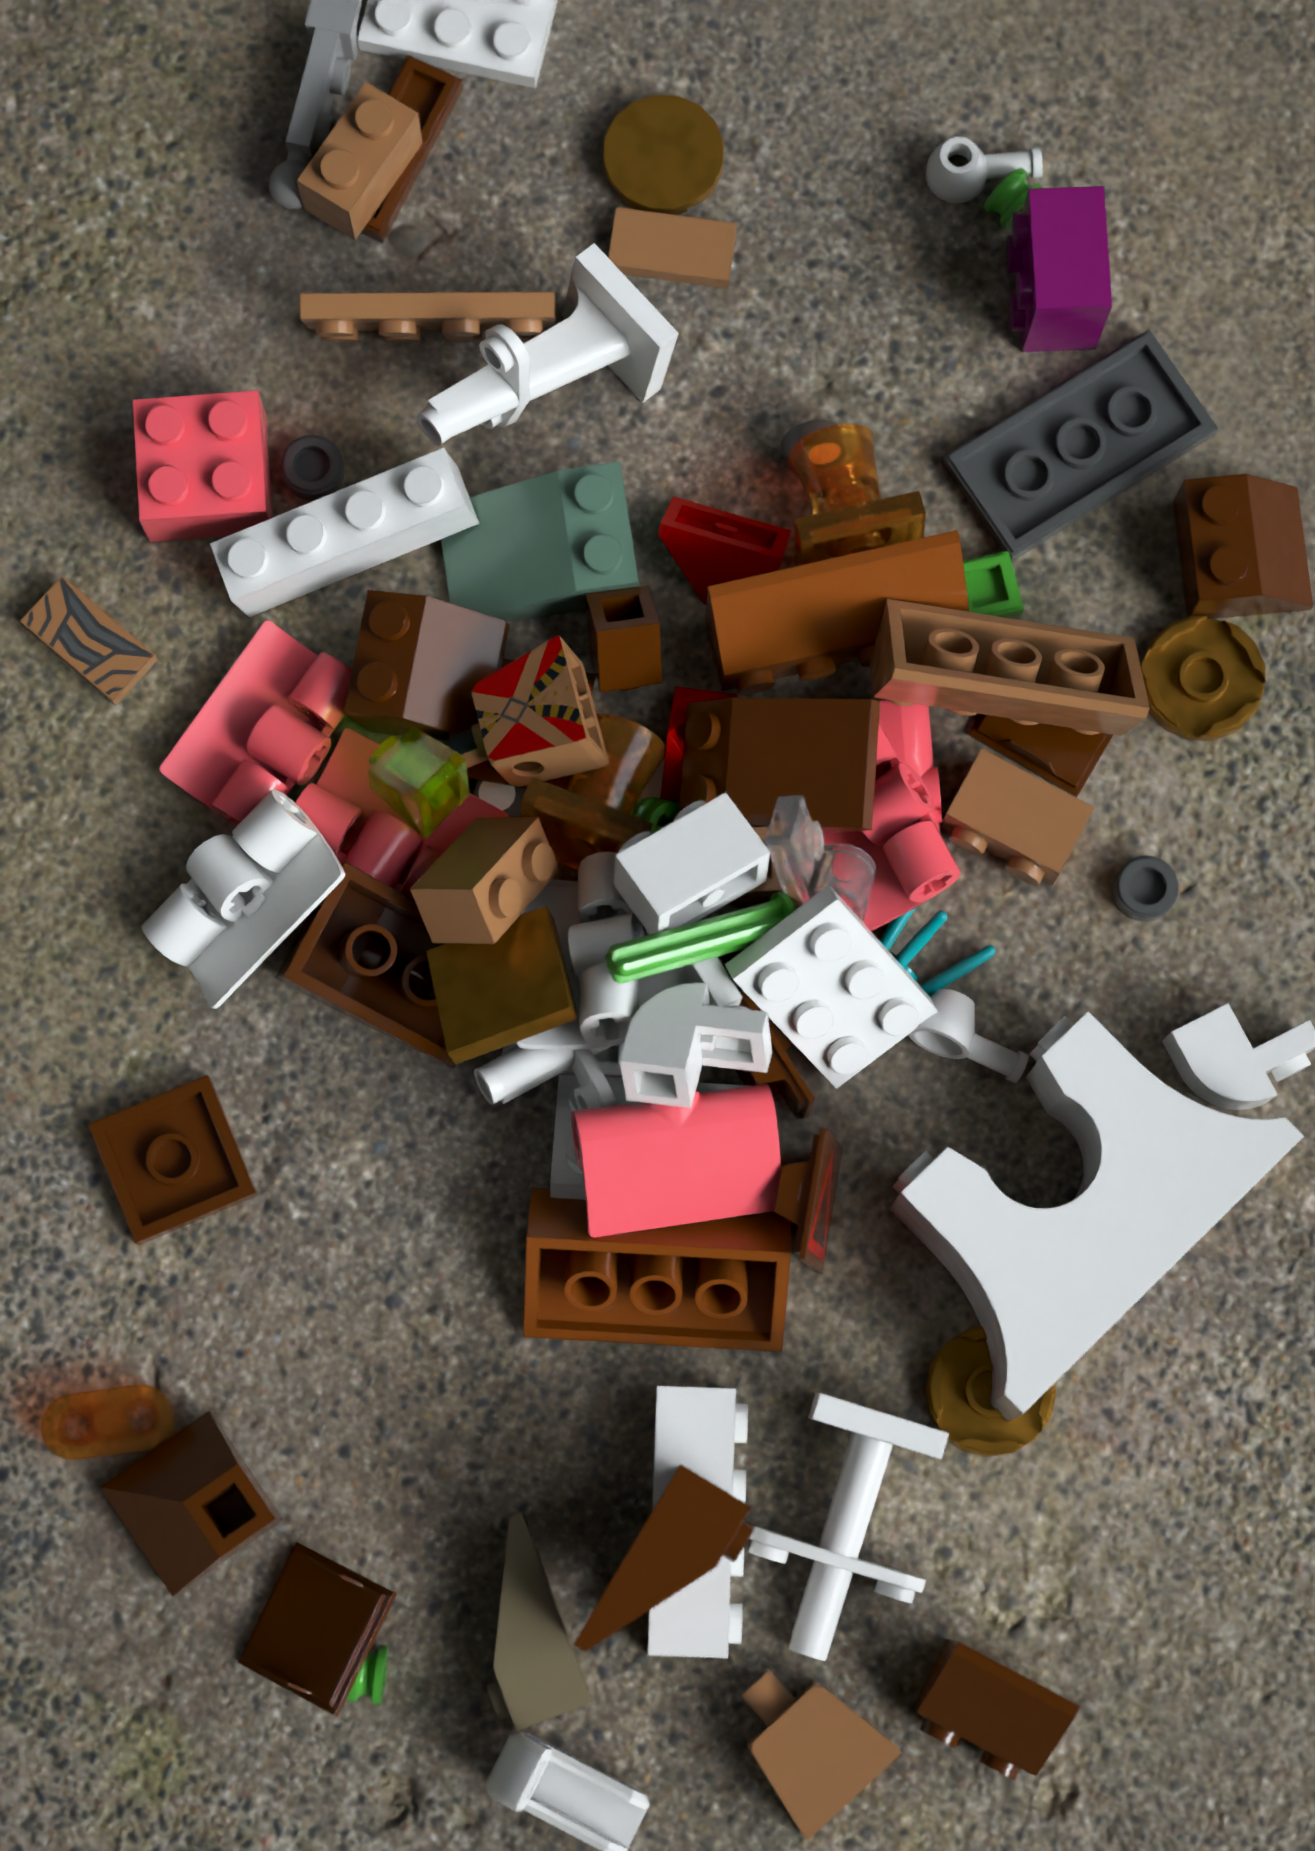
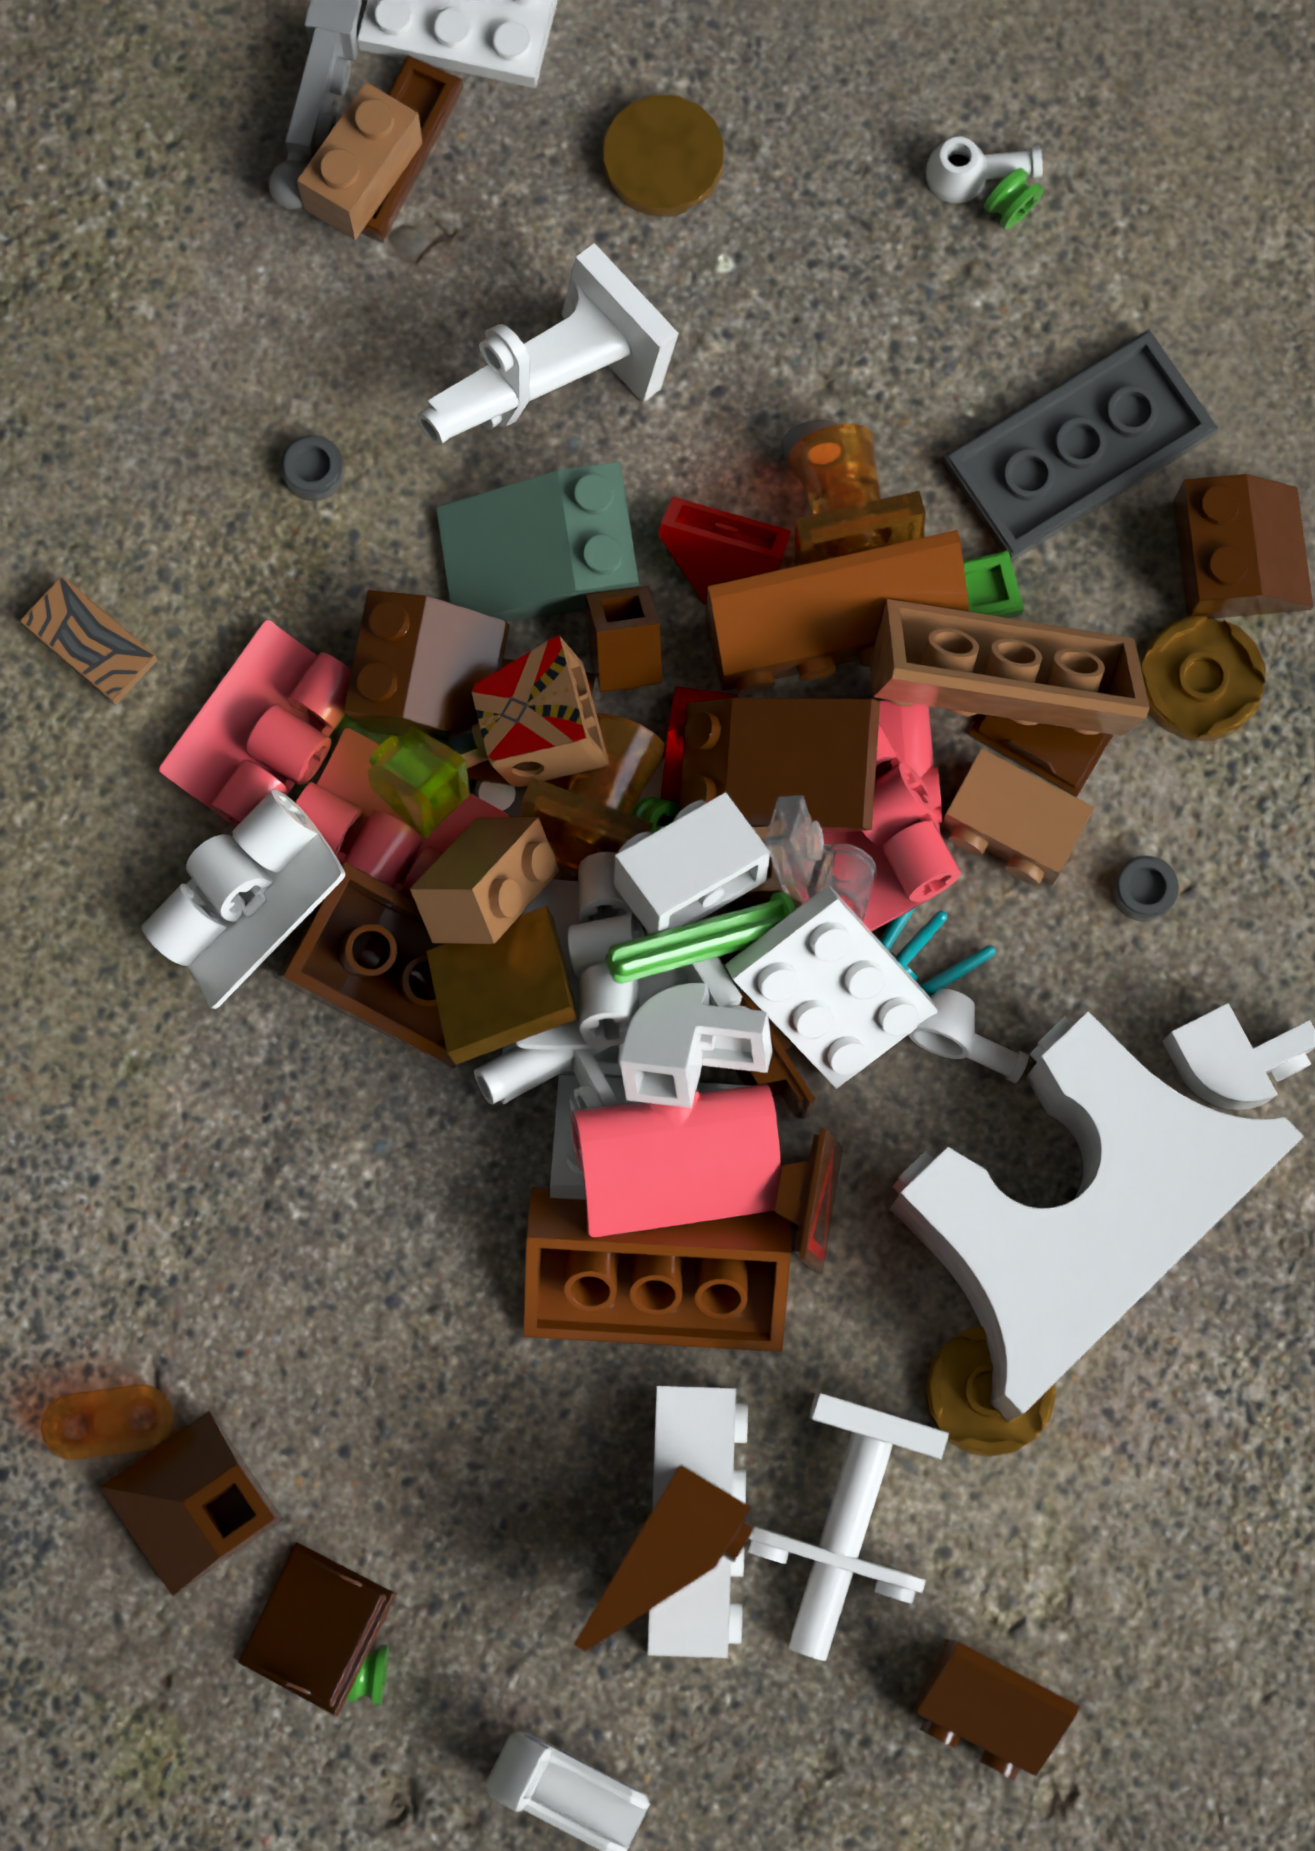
reddish brown tile [88,1075,258,1245] -> none
coral brick [133,390,273,543] -> none
white brick [210,448,479,617] -> none
medium nougat plate [300,292,557,343] -> none
dark tan slope [487,1512,593,1732] -> none
medium nougat tile [608,207,737,289] -> none
medium nougat torso [740,1669,902,1840] -> none
magenta brick [1006,186,1112,352] -> none

